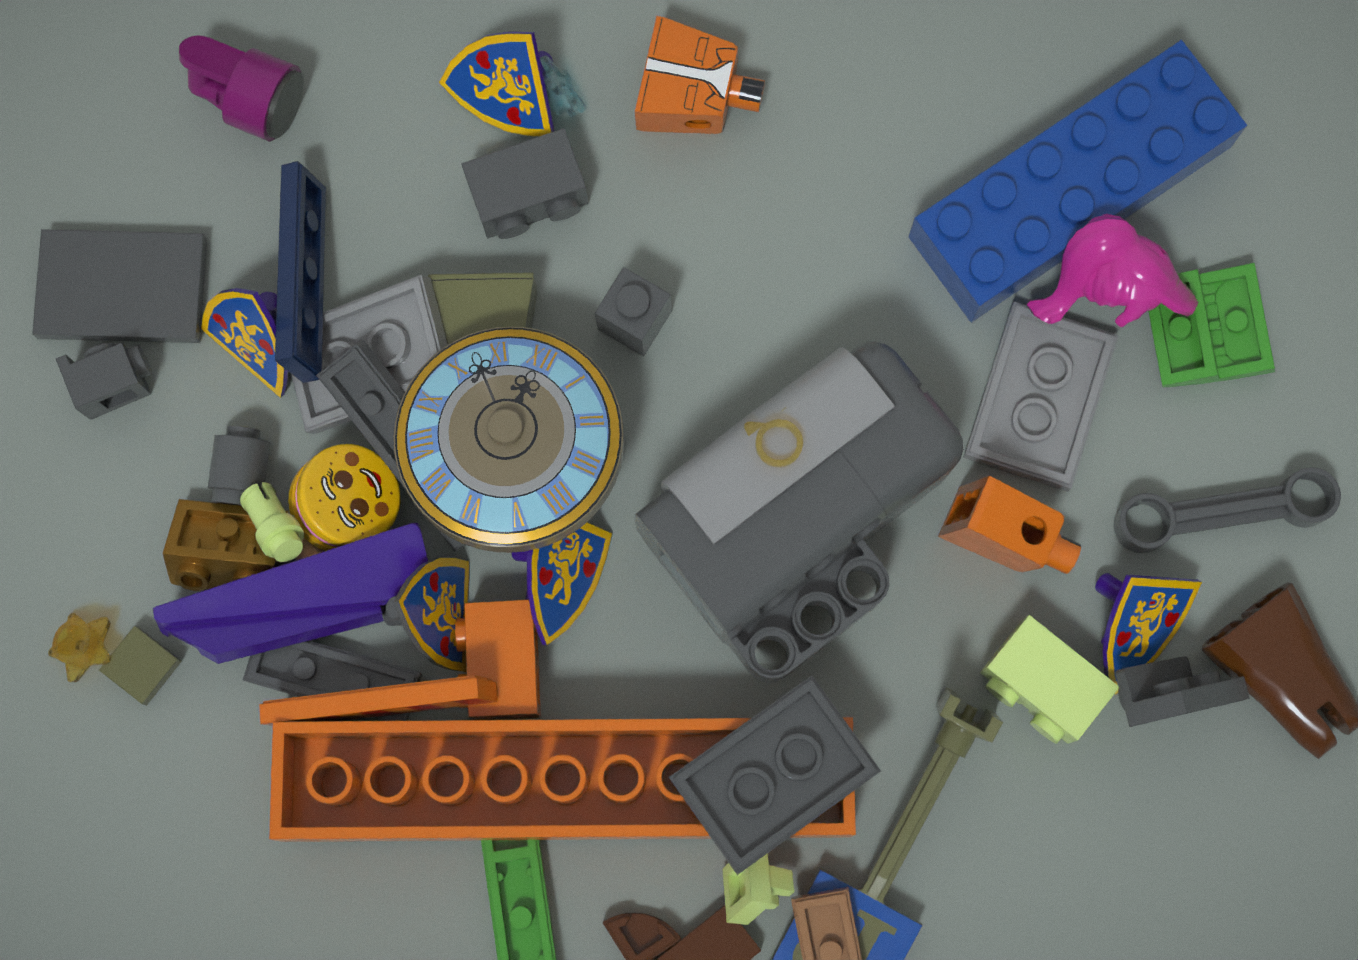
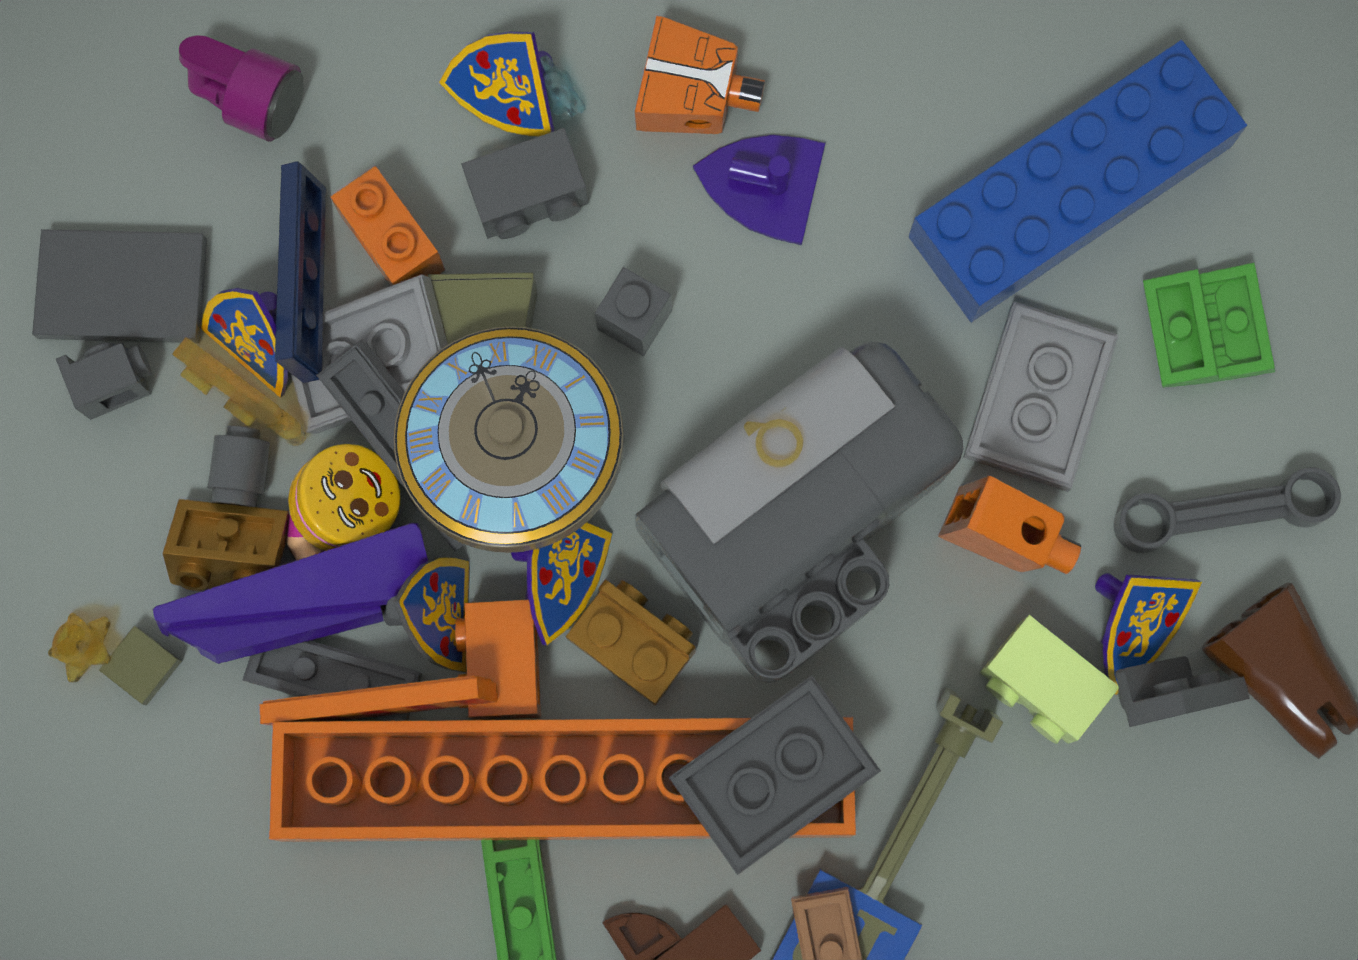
yellowish green animal [240,482,304,562] -> none
yellowish green tile [722,853,794,925] -> none
dark pink piece [1027,214,1198,327] -> none
none -> clear yellow hinge [172,337,307,446]
none -> orange brick [330,166,445,286]
none -> pearl gold bracket [565,579,696,706]
none -> dark purple shield [693,135,825,245]

